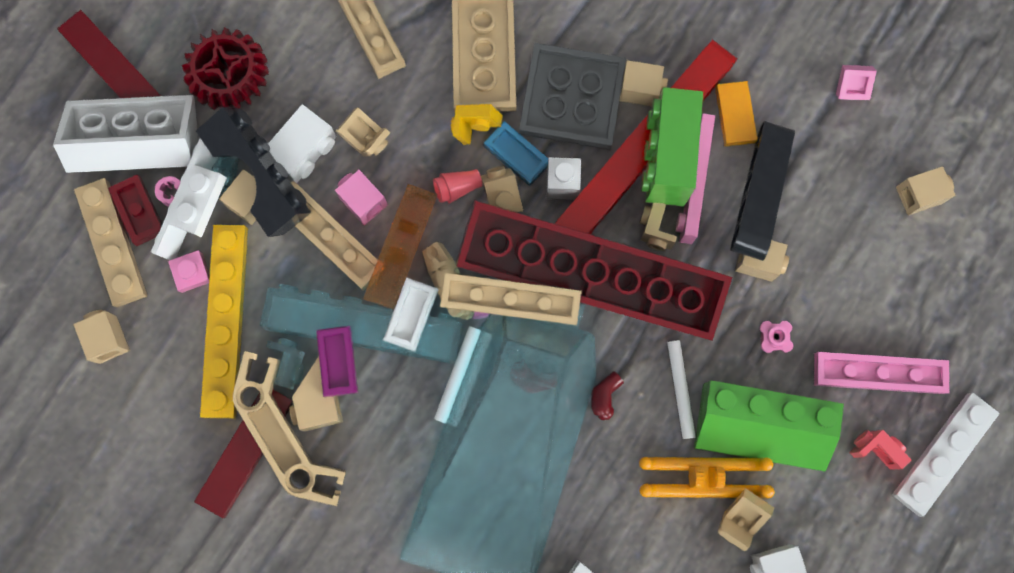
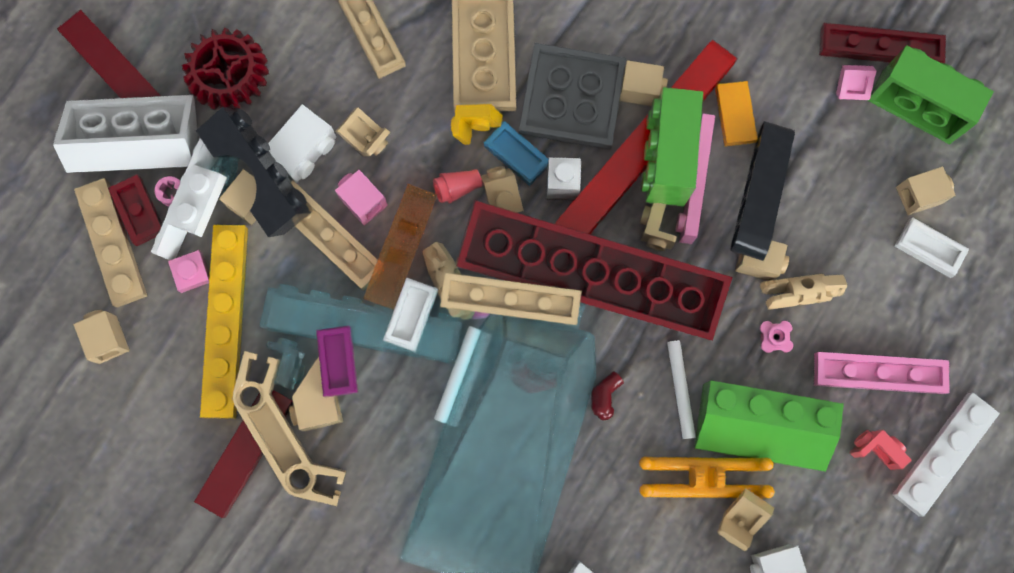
none -> tan hinge [760,274,847,310]
none -> dark red tile [819,23,946,63]
none -> bright green brick [867,45,994,145]
none -> white tile [895,217,969,278]

